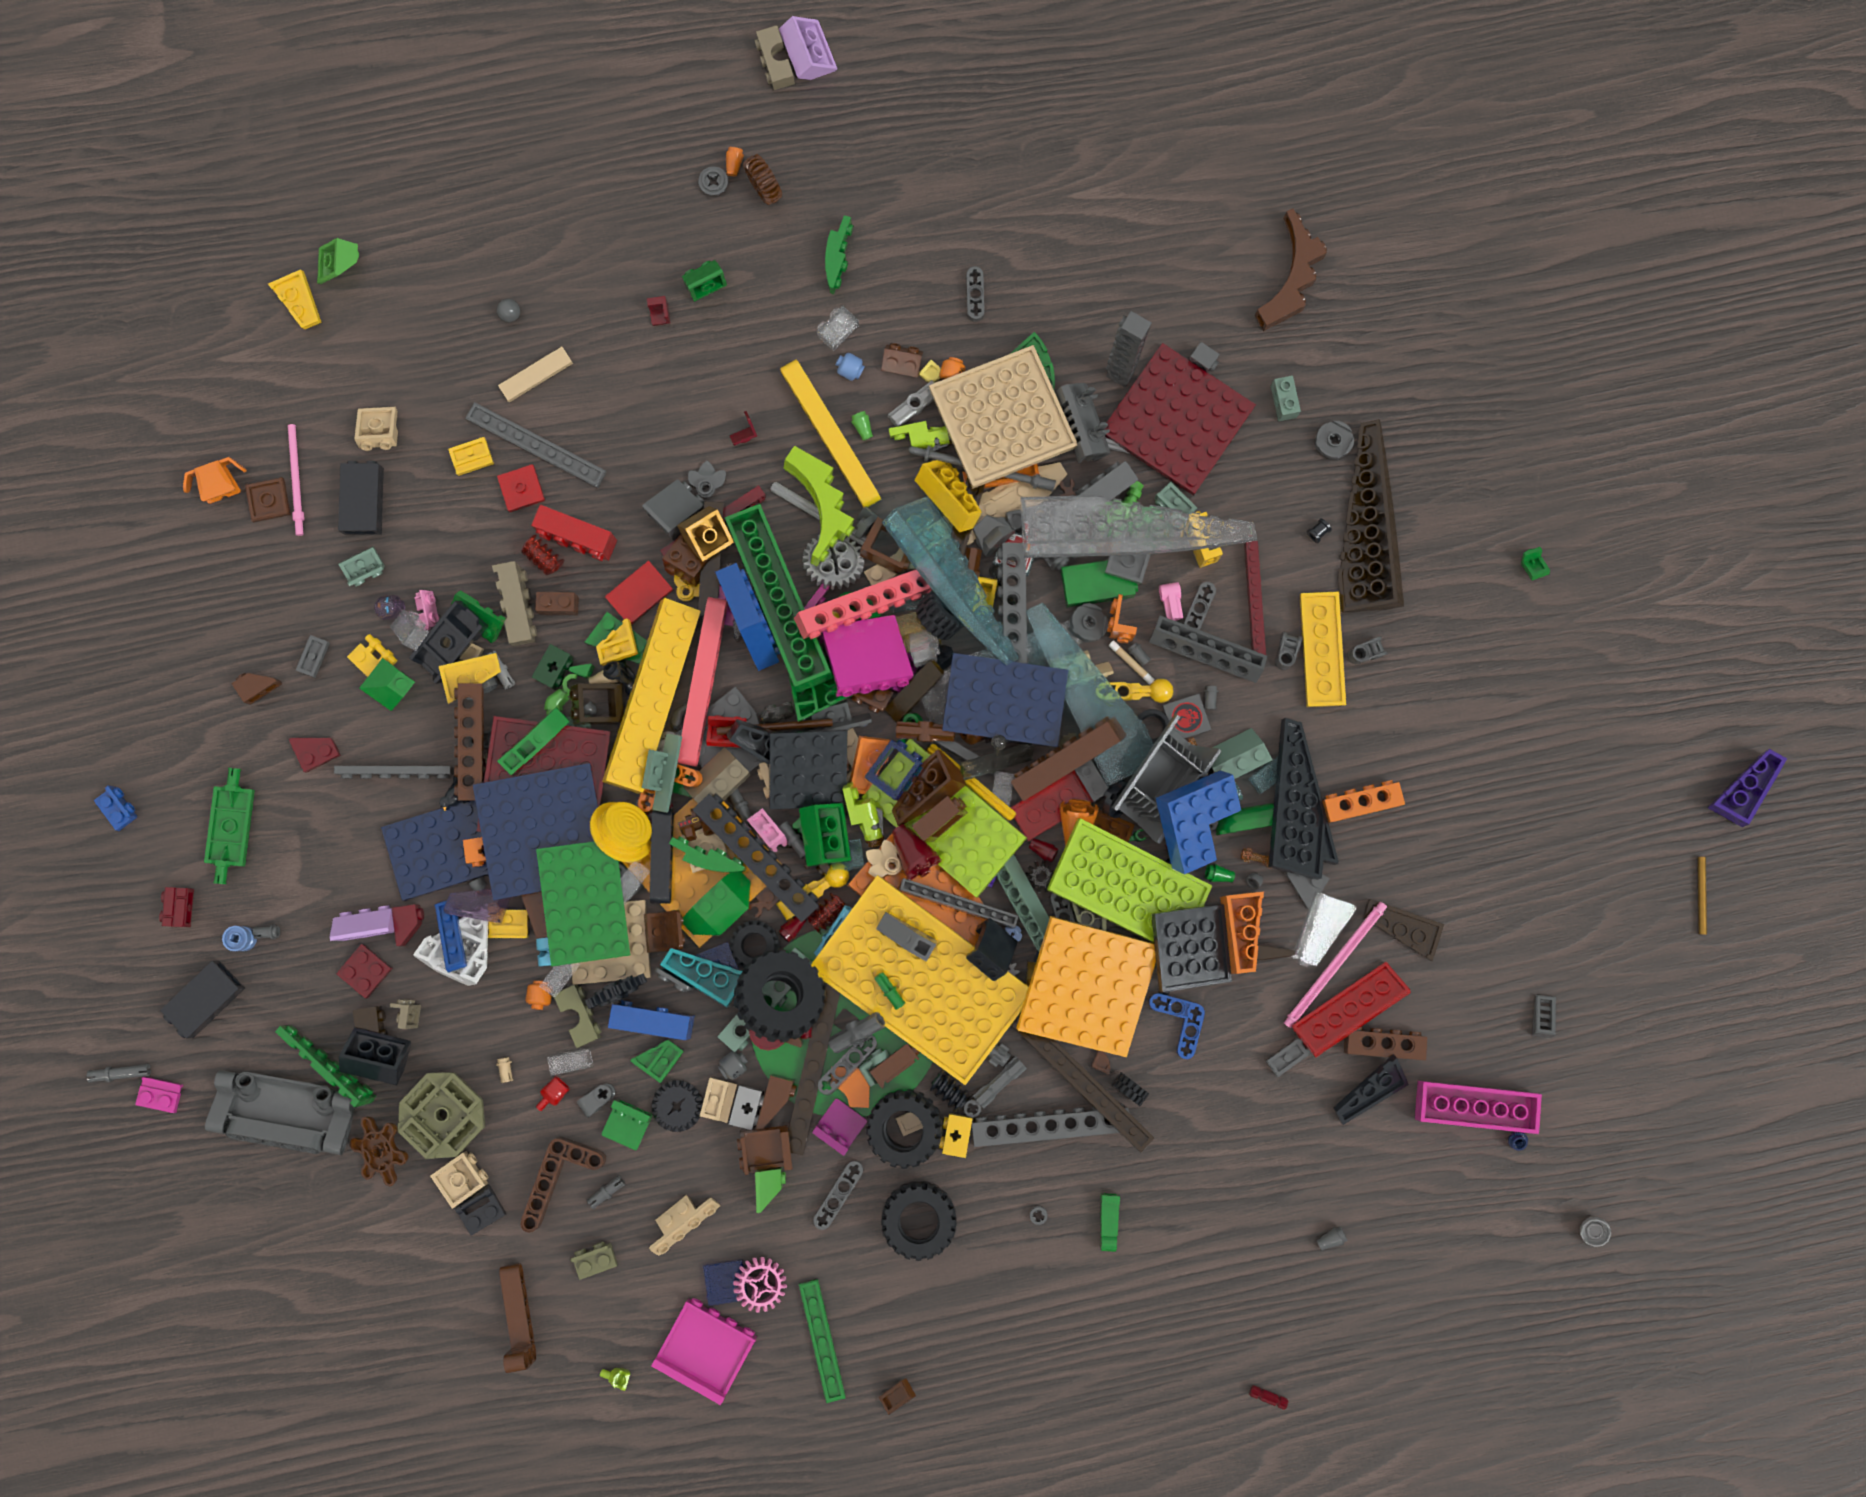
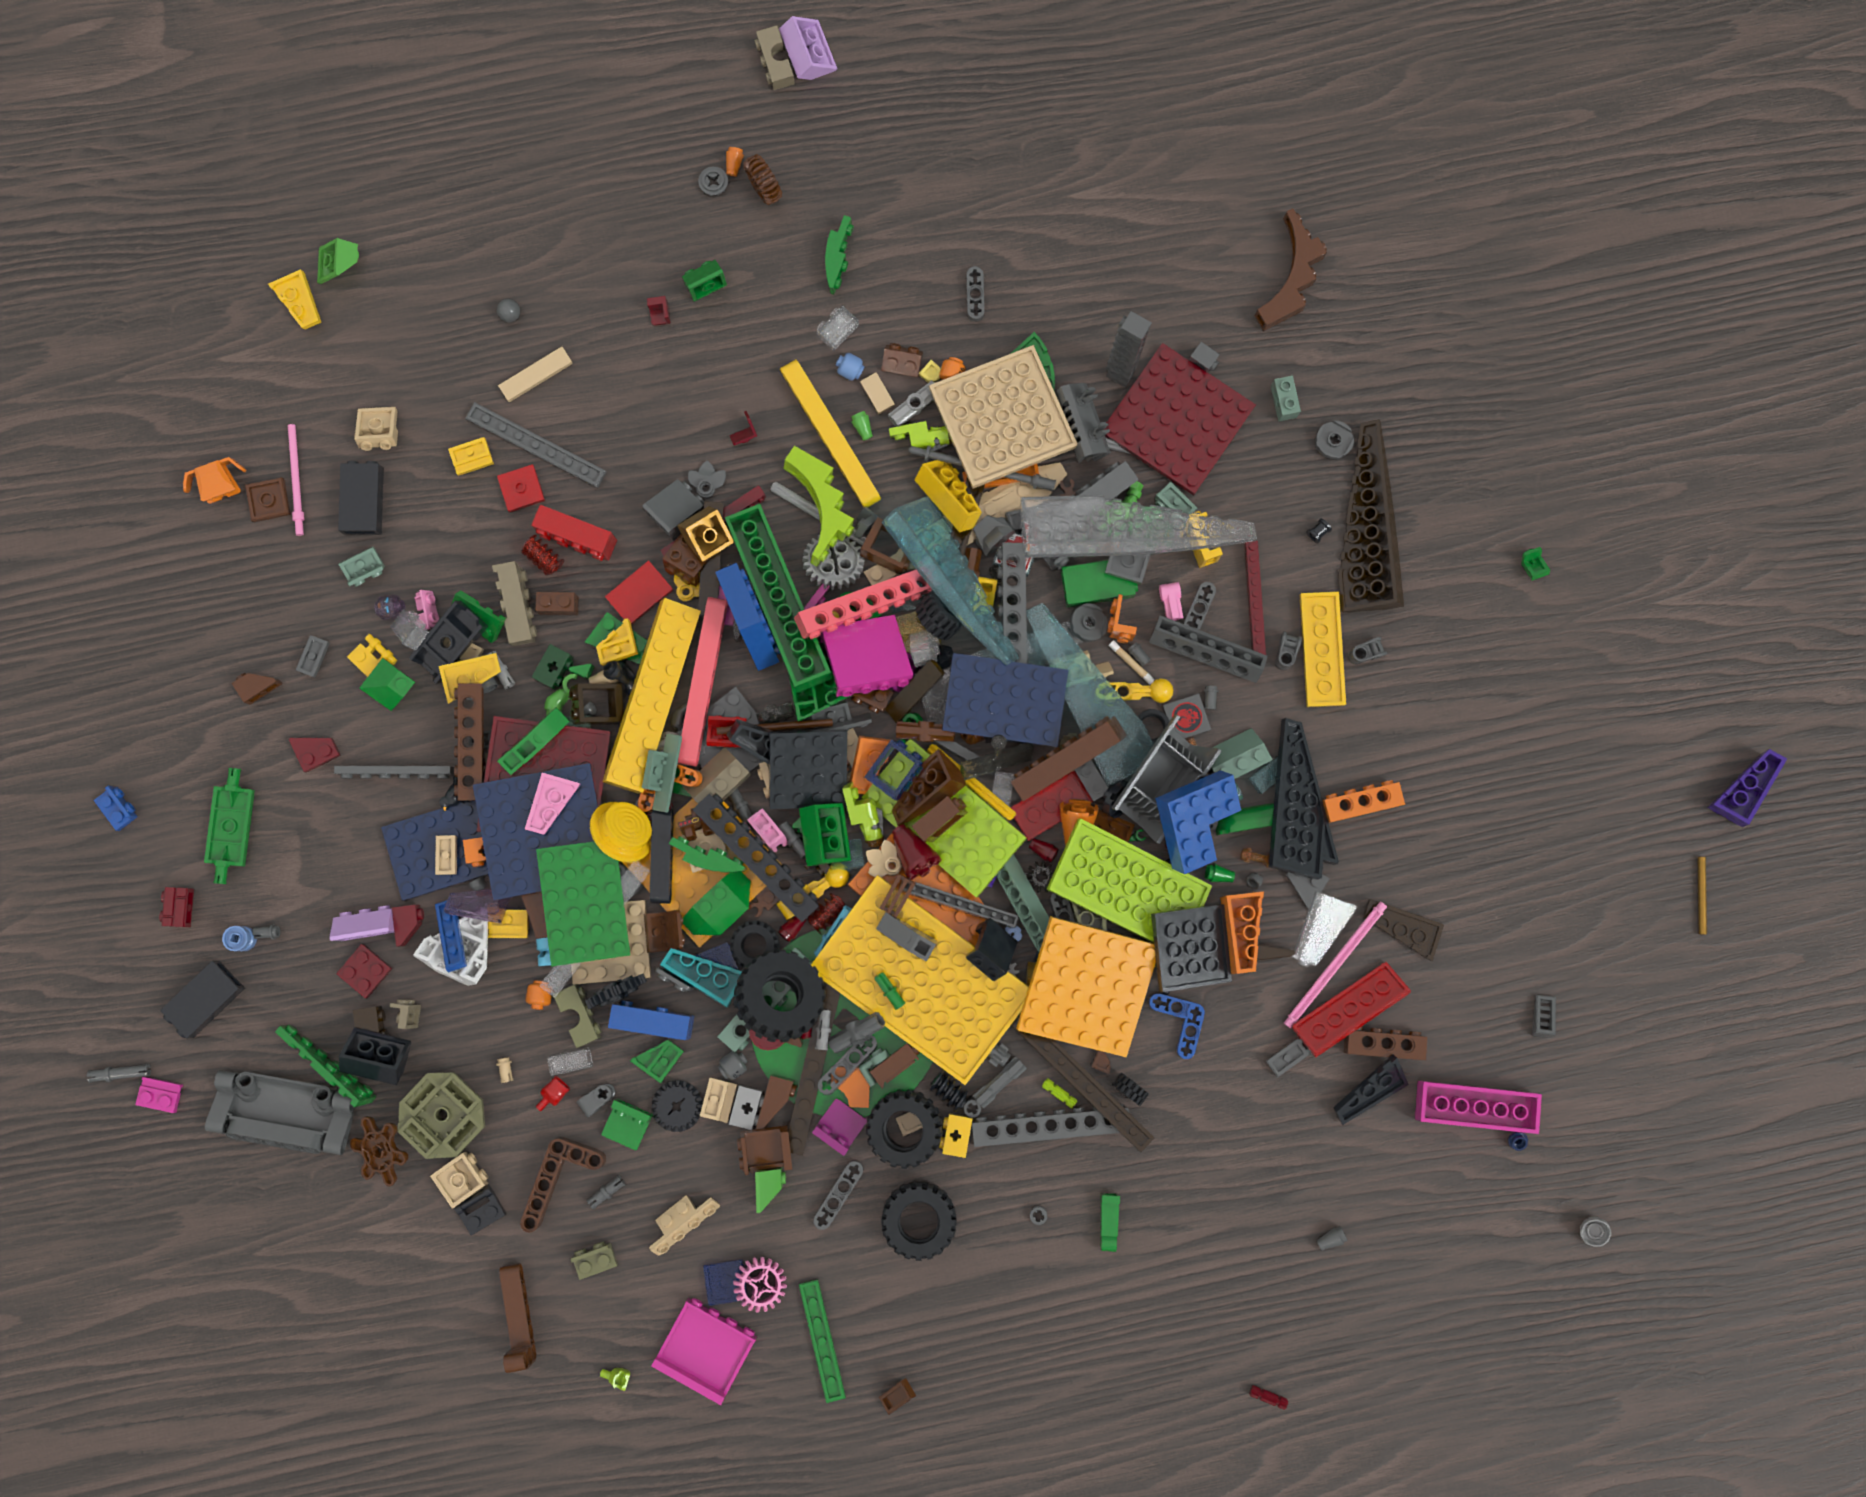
none -> tan plate [435,835,457,875]
none -> bright pink wing [525,773,581,835]
none -> light grey pin [815,1010,831,1050]
none -> tan tile [860,373,895,415]
none -> reddish brown tile [879,874,916,918]
none -> lime axle [1042,1078,1077,1108]

